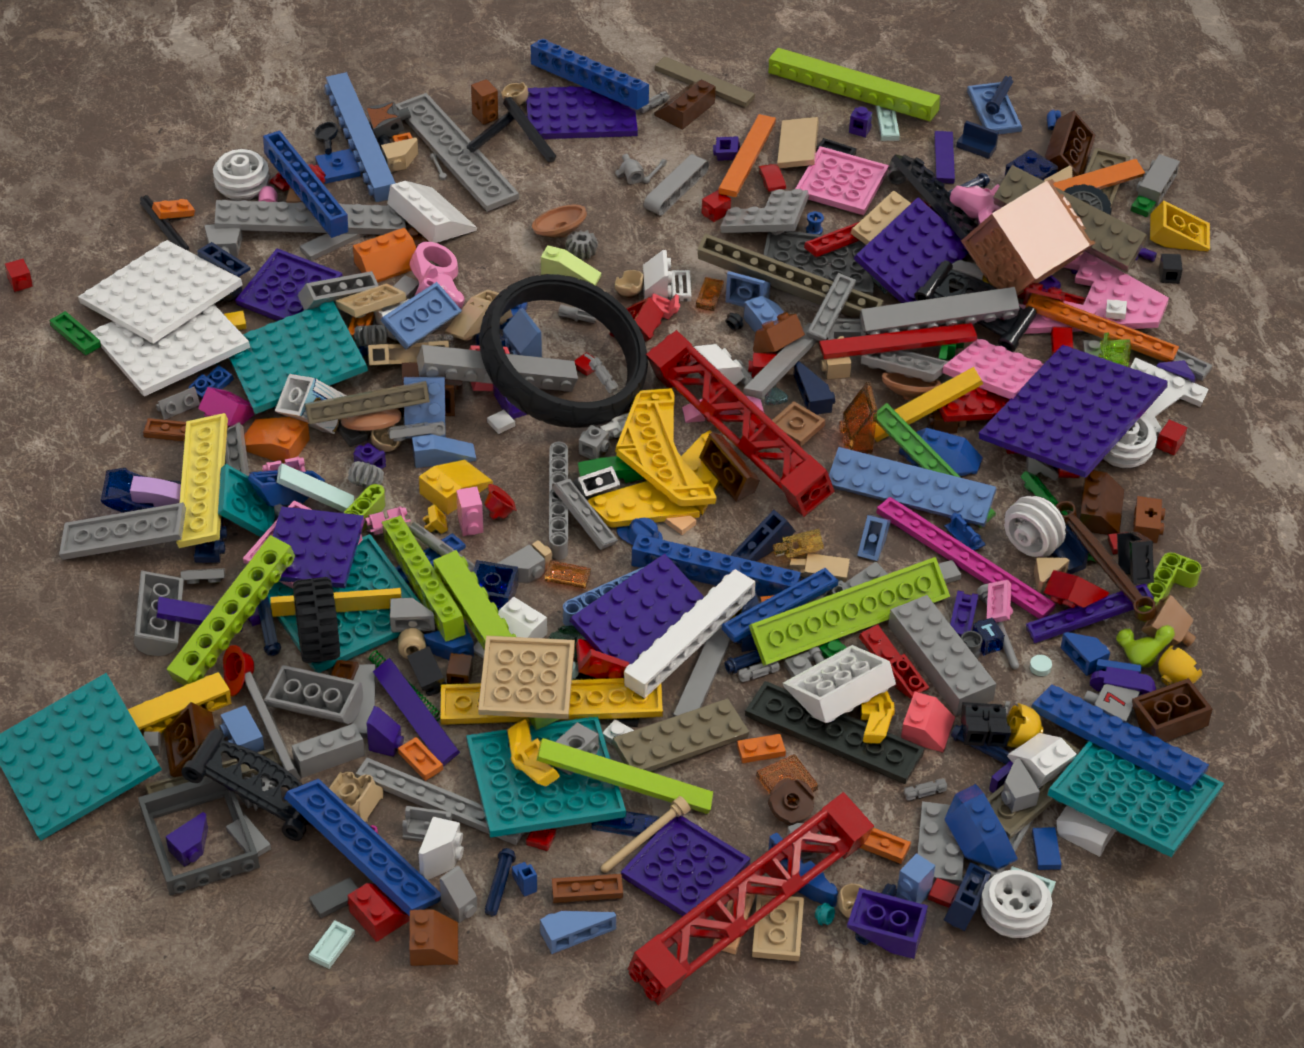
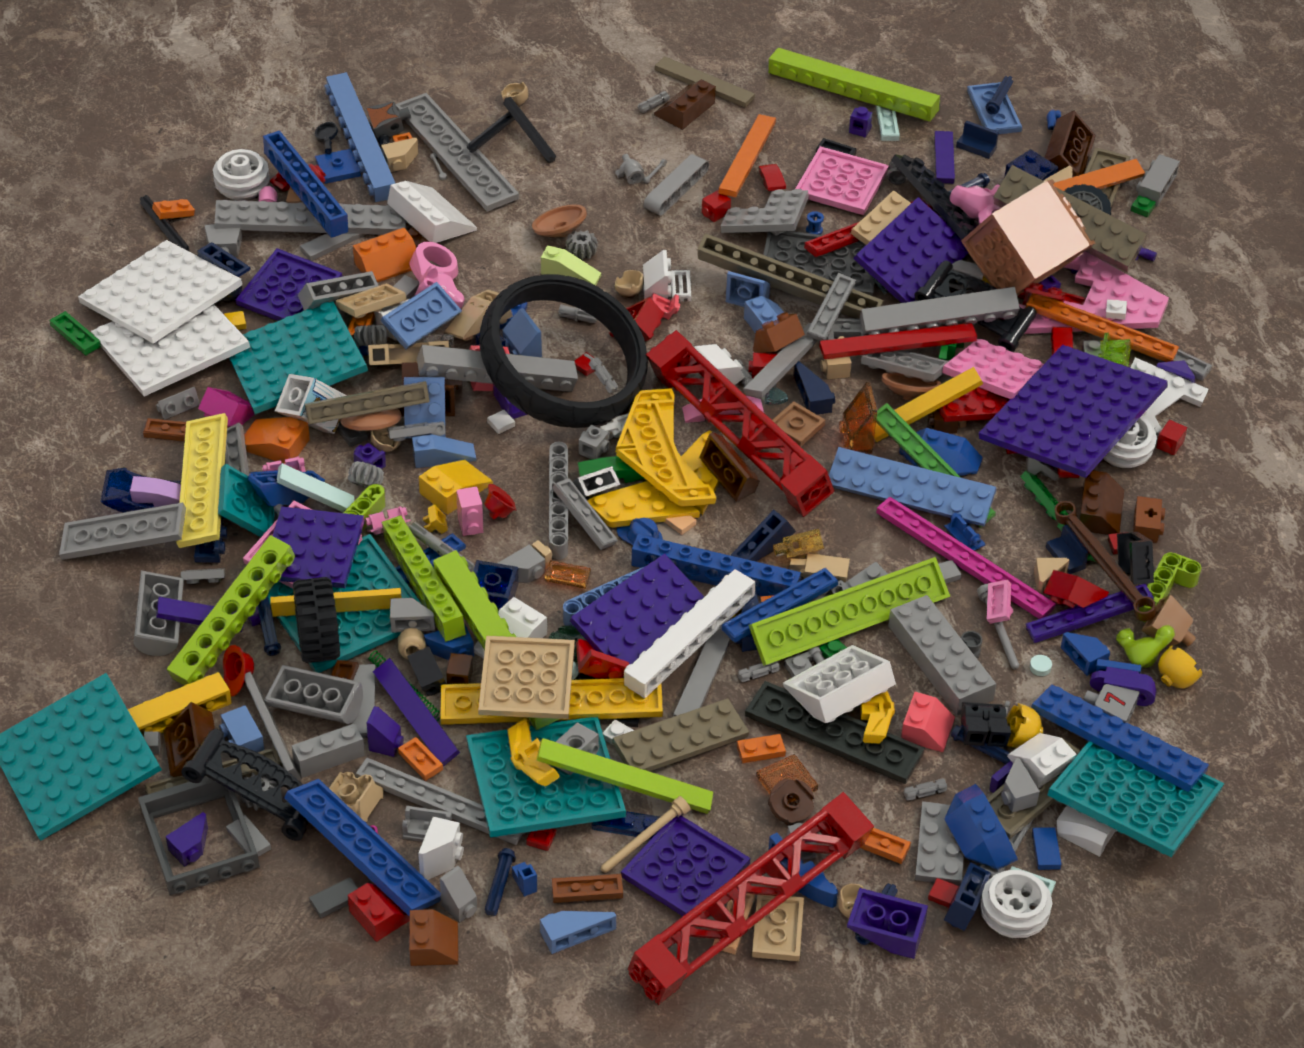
red brick [5,258,33,292] -> none
blue slope [189,365,234,399] -> none
light aqua tile [309,920,355,969] -> none
dark orange brick [471,79,498,125] -> none
dark purple plate [526,86,638,140] -> none
blue brick [530,39,649,110] -> none
clear orange plate [696,277,724,311] -> none
dark purple brick [713,136,741,161] -> none
dark blue axle [724,650,761,674] -> none
black plate [725,312,744,331] -> none
tan tile [777,117,819,168] -> none
teal plate [815,903,835,925] -> none
medium blue slope [857,515,891,561] -> none
red slope [859,624,929,698] -> none
medium blue brick [896,853,935,904] -> none
dark purple plate [950,590,979,638] -> none
clear blue brick [972,618,1005,656] -> none
white wheel [1004,496,1066,557] -> none
reddish brown slope [1132,678,1213,742] -> none
yellow slope [1150,200,1210,252] -> none
black brick [1159,254,1183,284] -> none

